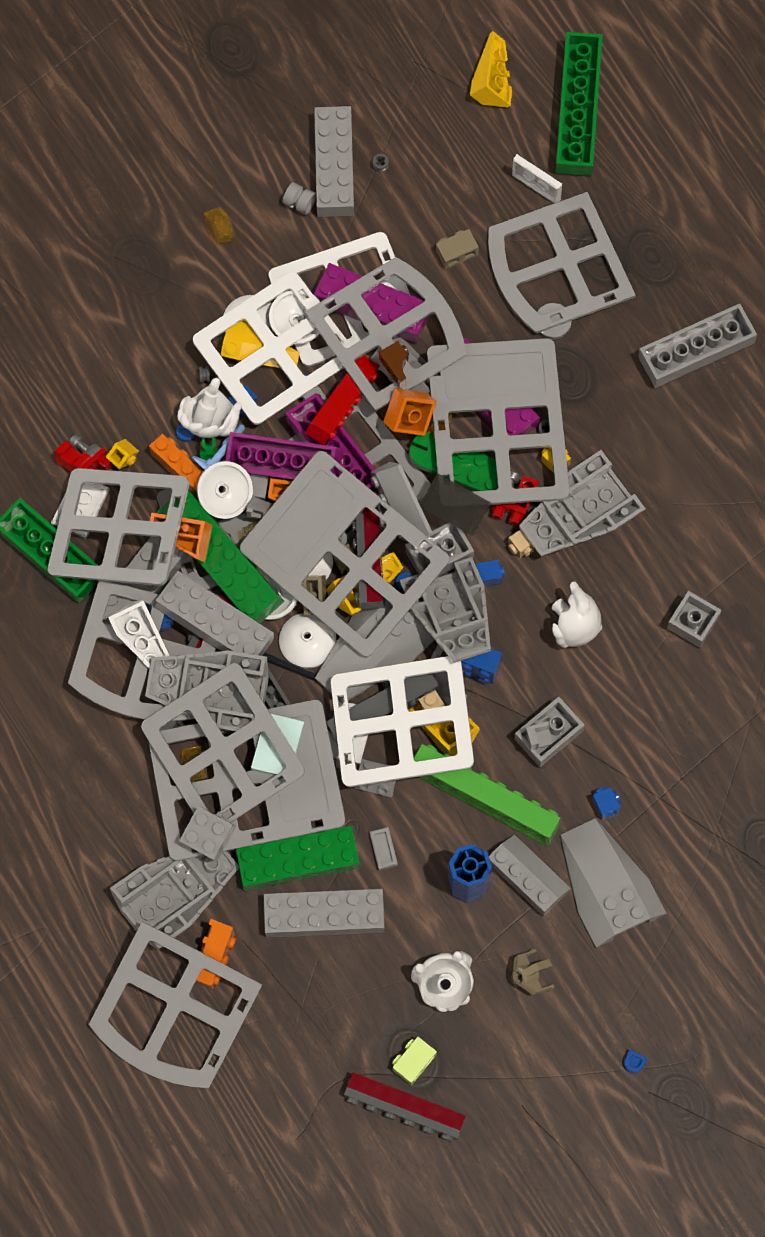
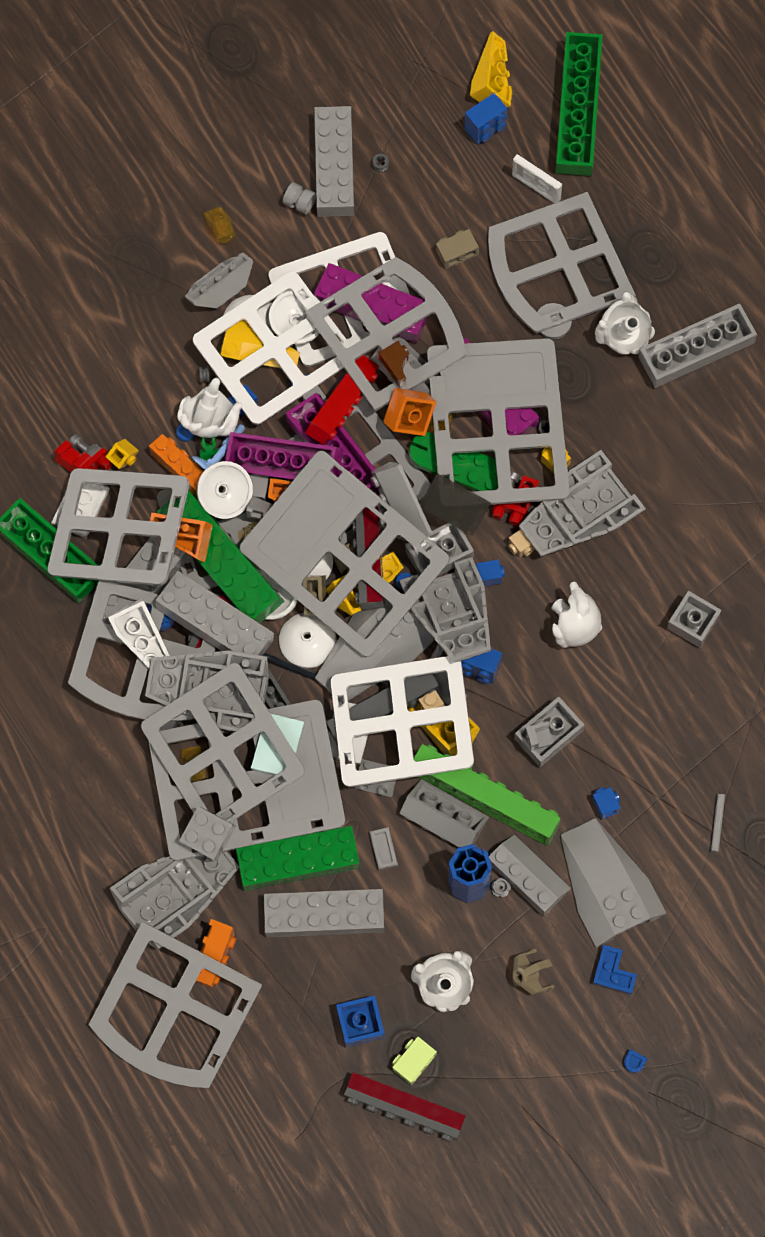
none -> light grey wedge [185,253,253,308]
none -> blue brick [336,995,385,1047]
none -> light grey slope [400,779,489,848]
none -> blue brick [465,93,508,145]
none -> light grey plate [491,878,511,897]
none -> blue plate [593,945,637,995]
none -> white piece [595,292,655,355]
none -> light grey bar [711,794,725,853]

